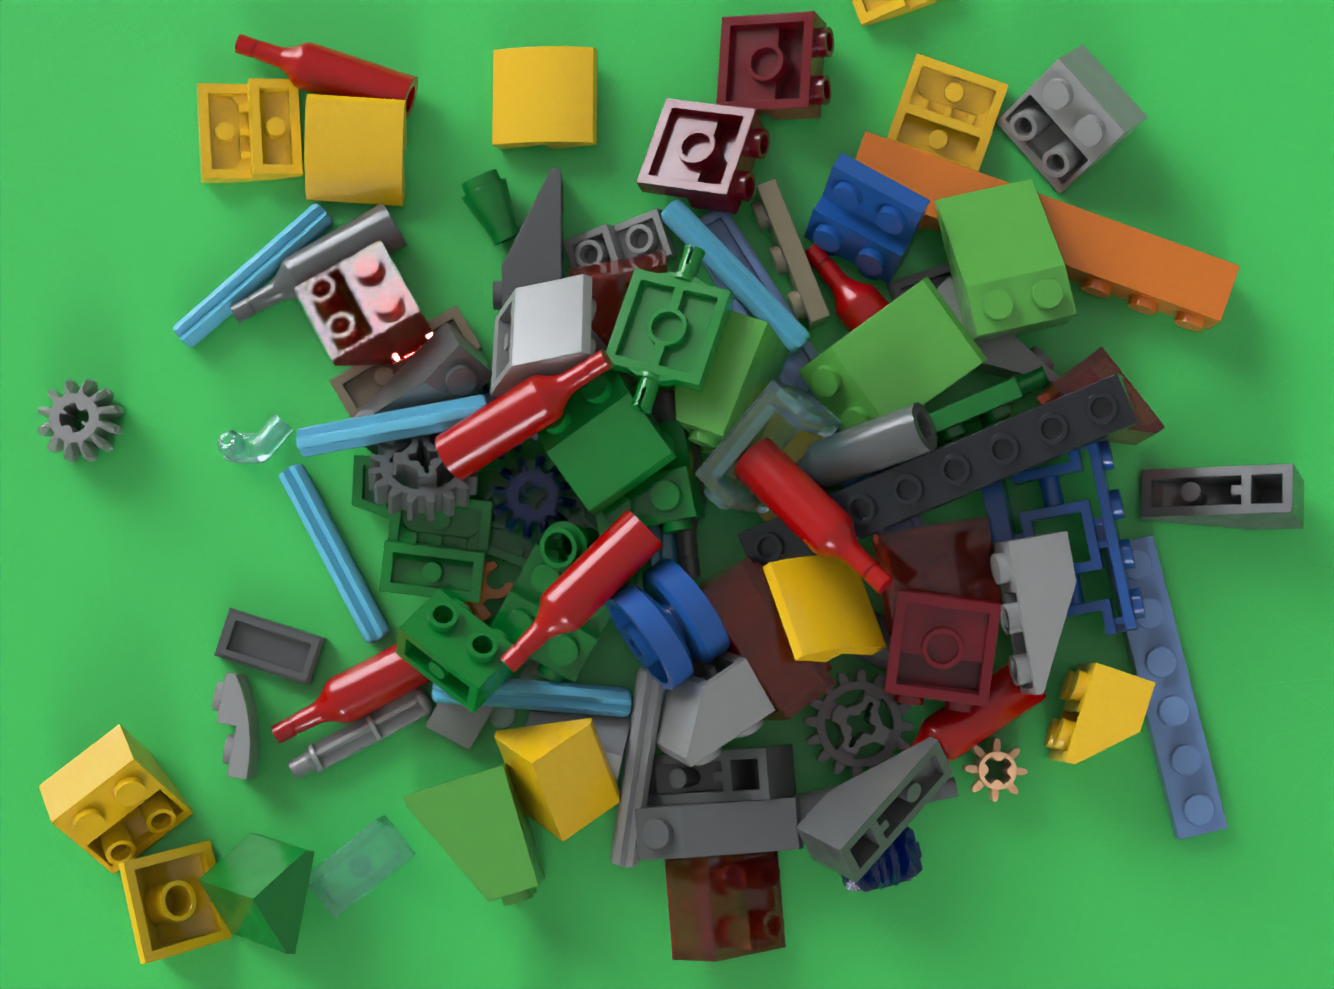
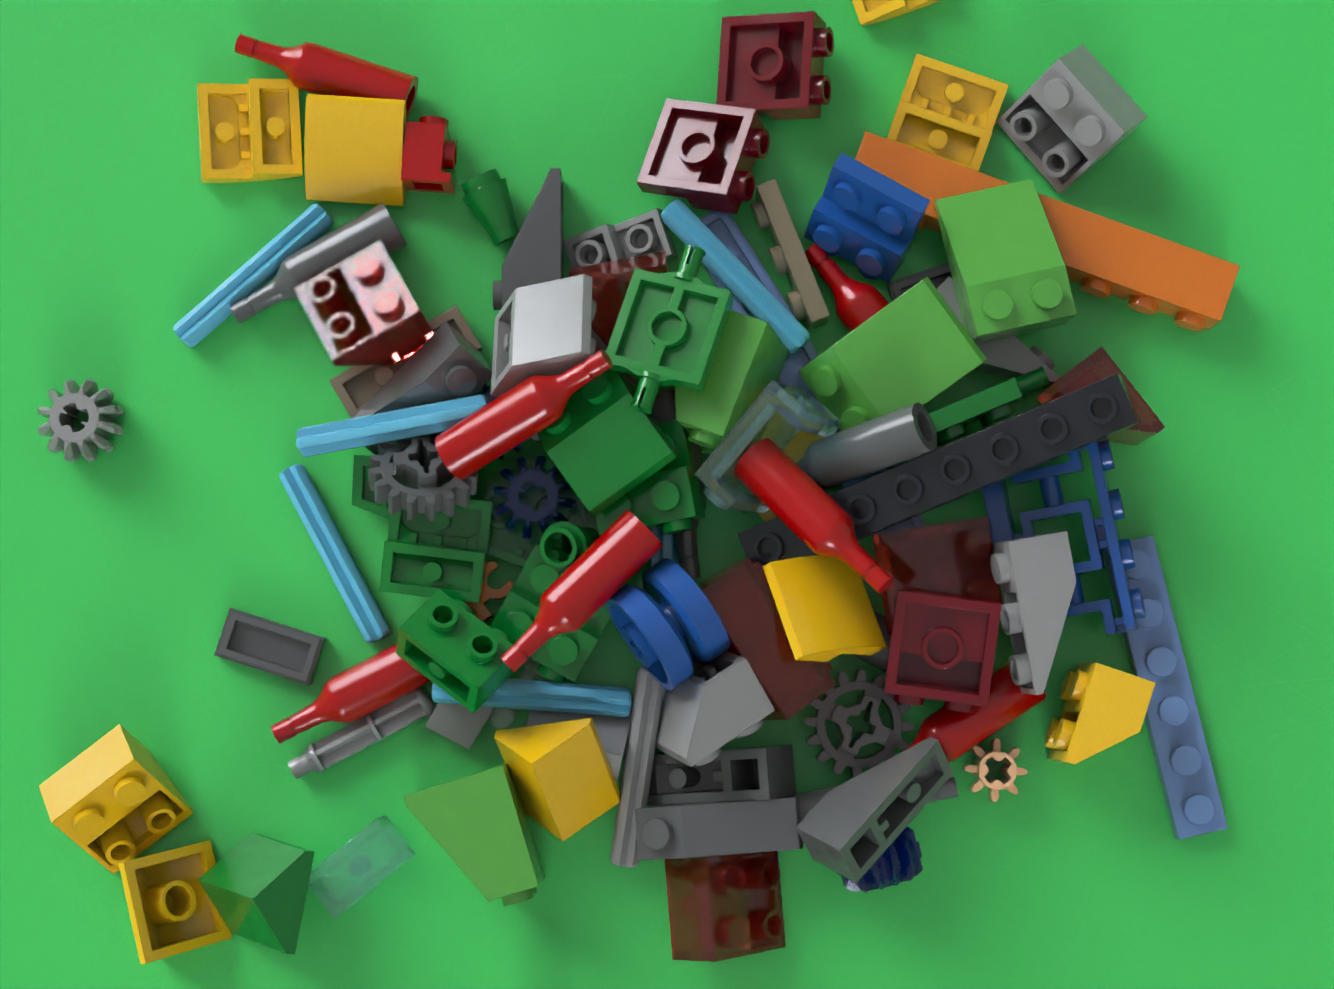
light grey slope [212,673,260,780] -> none
clear light blue arm [217,414,293,464] -> none
yellow slope [492,46,597,150] -> none
dark grey slope [1140,463,1304,530] -> none
none -> red brick [401,116,457,194]

